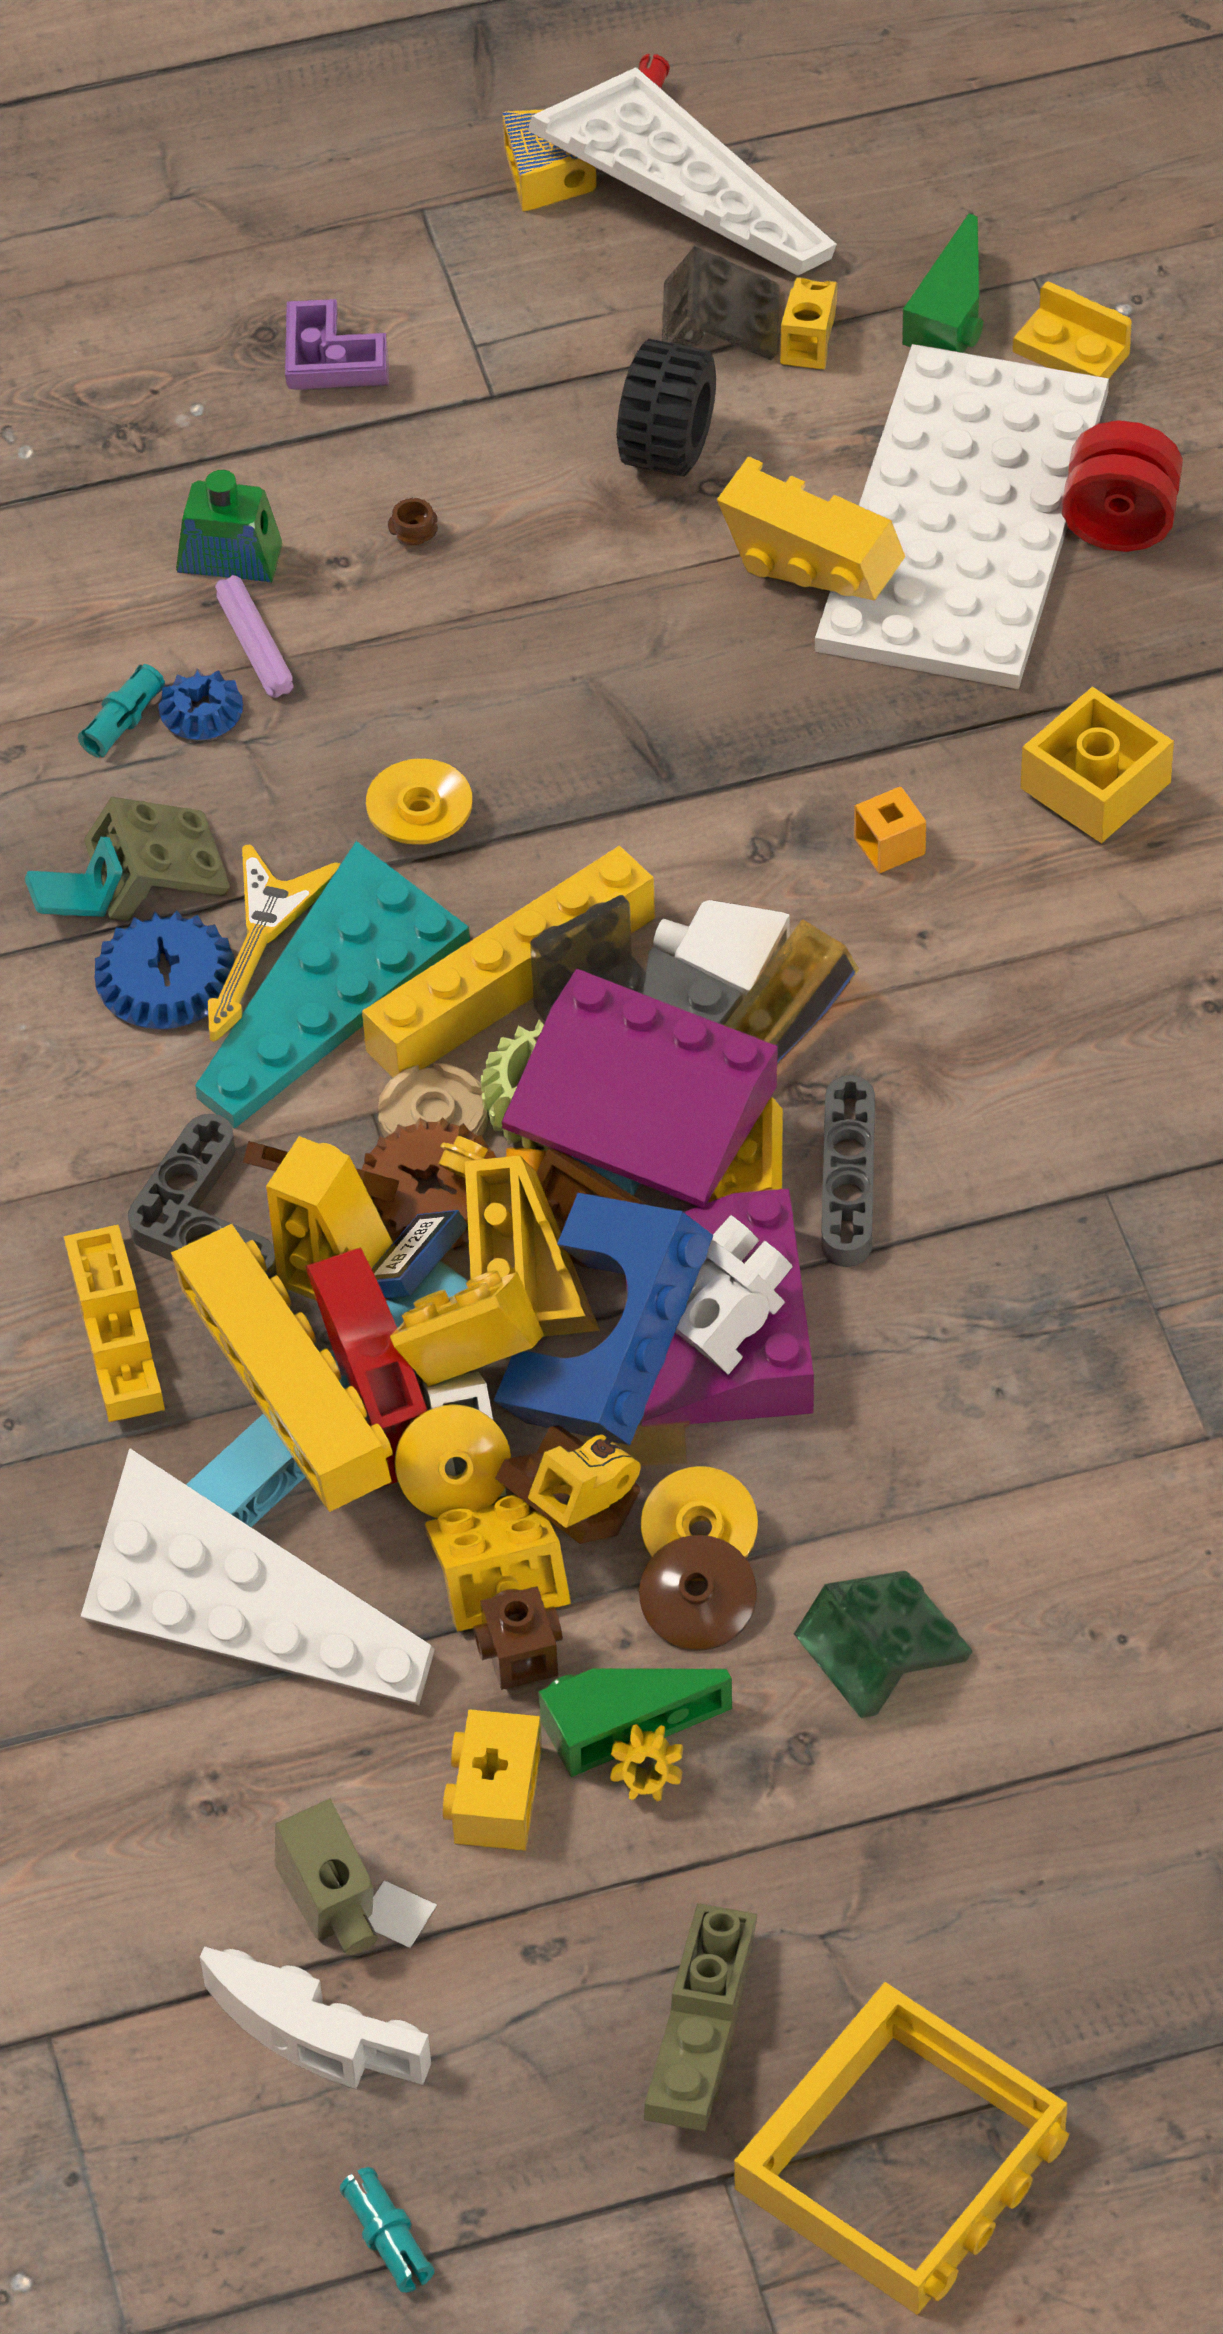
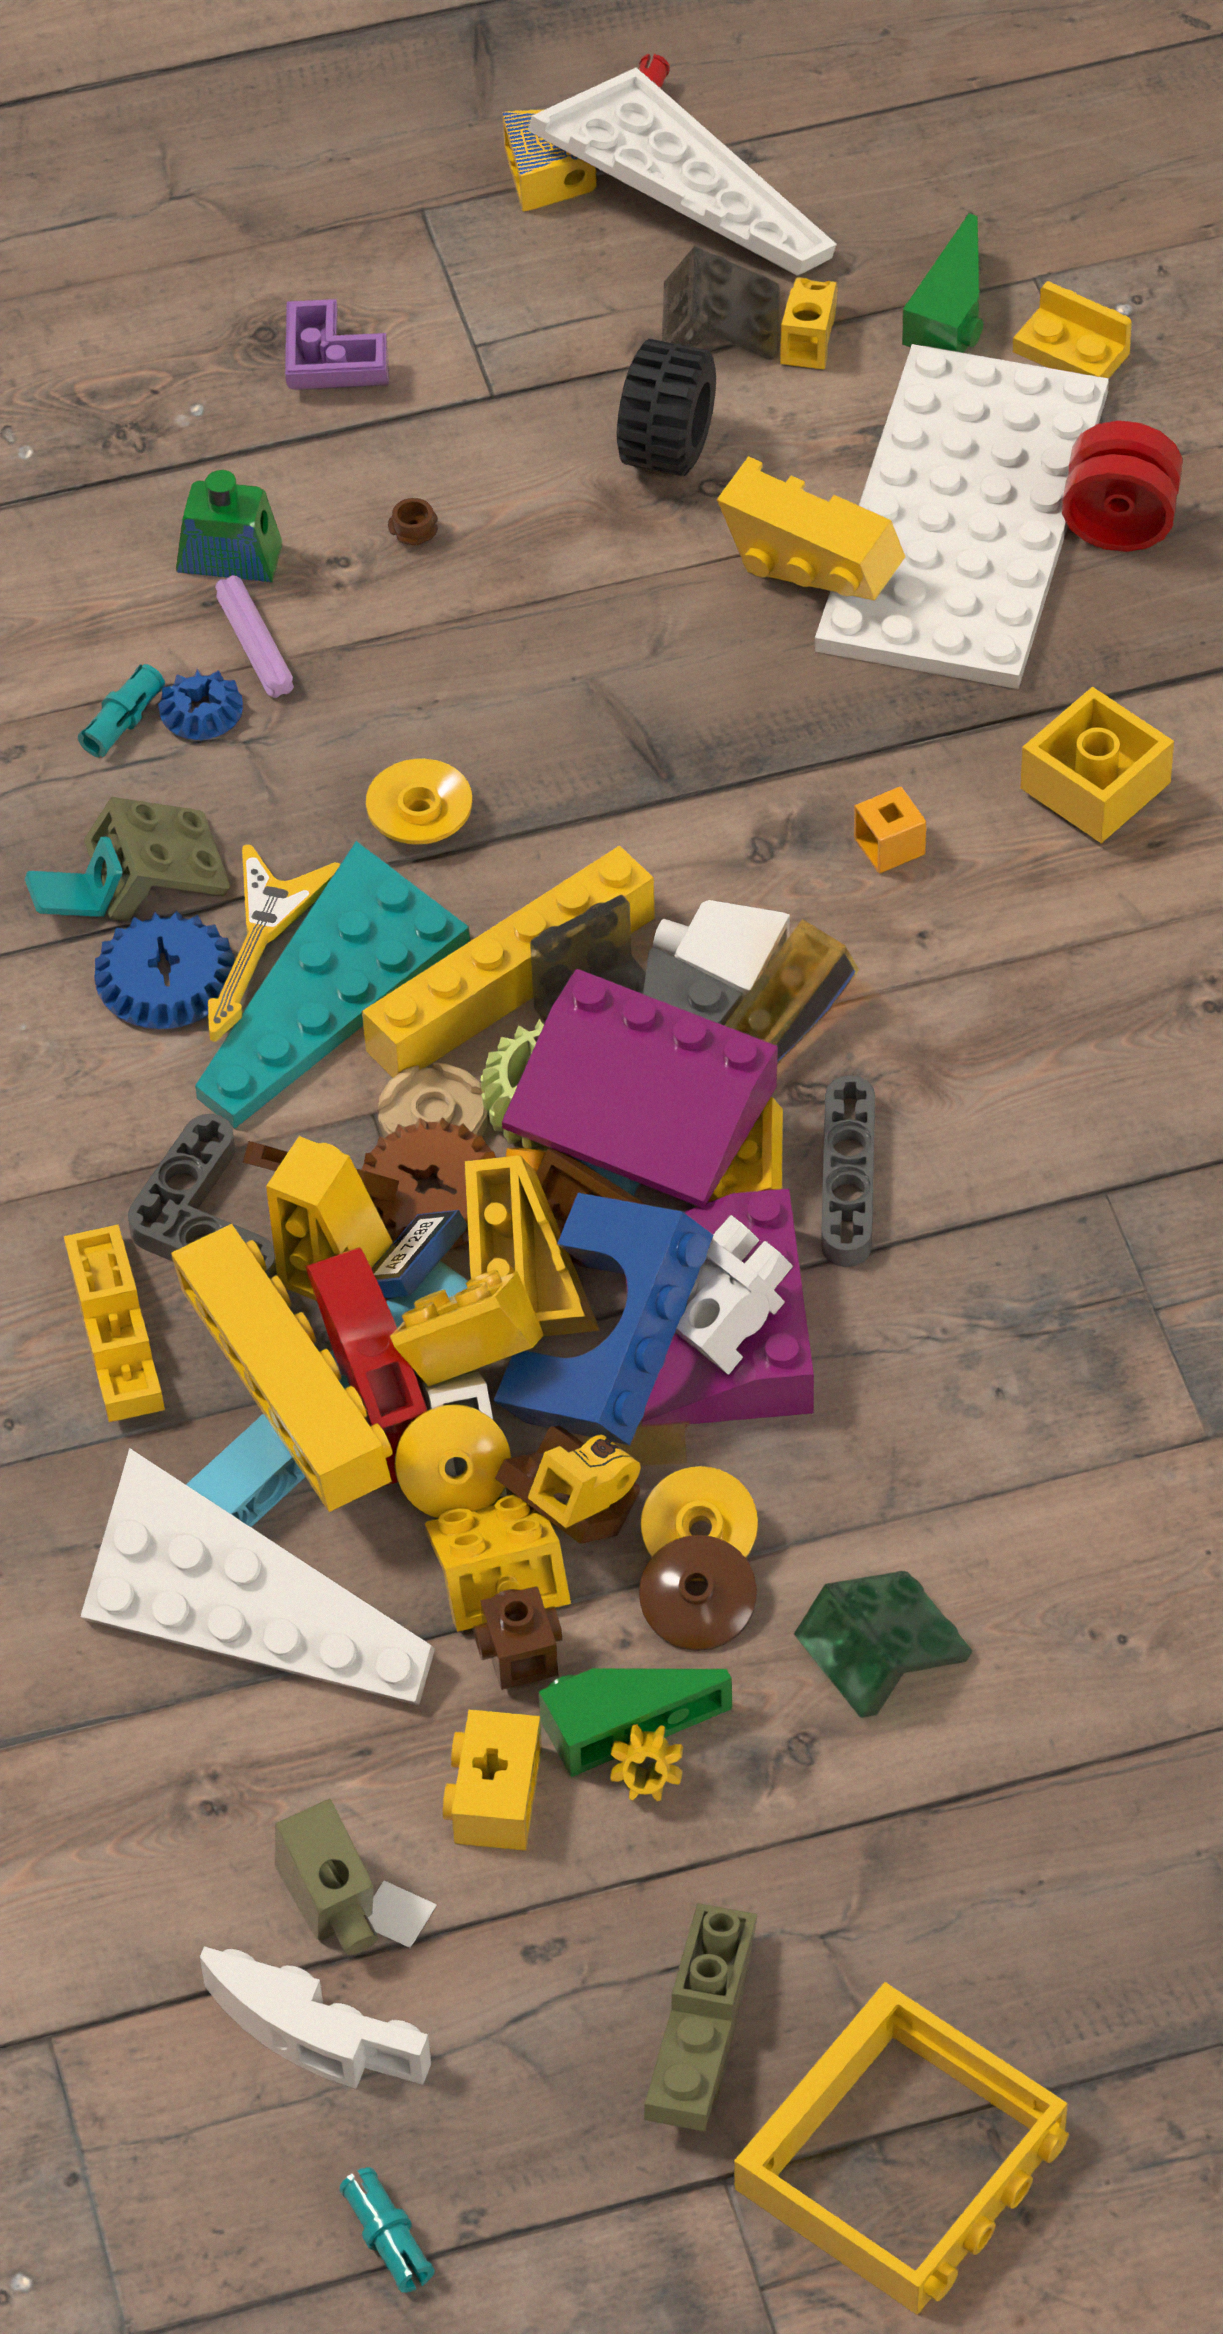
yellow plate [438,1136,488,1178] -> none

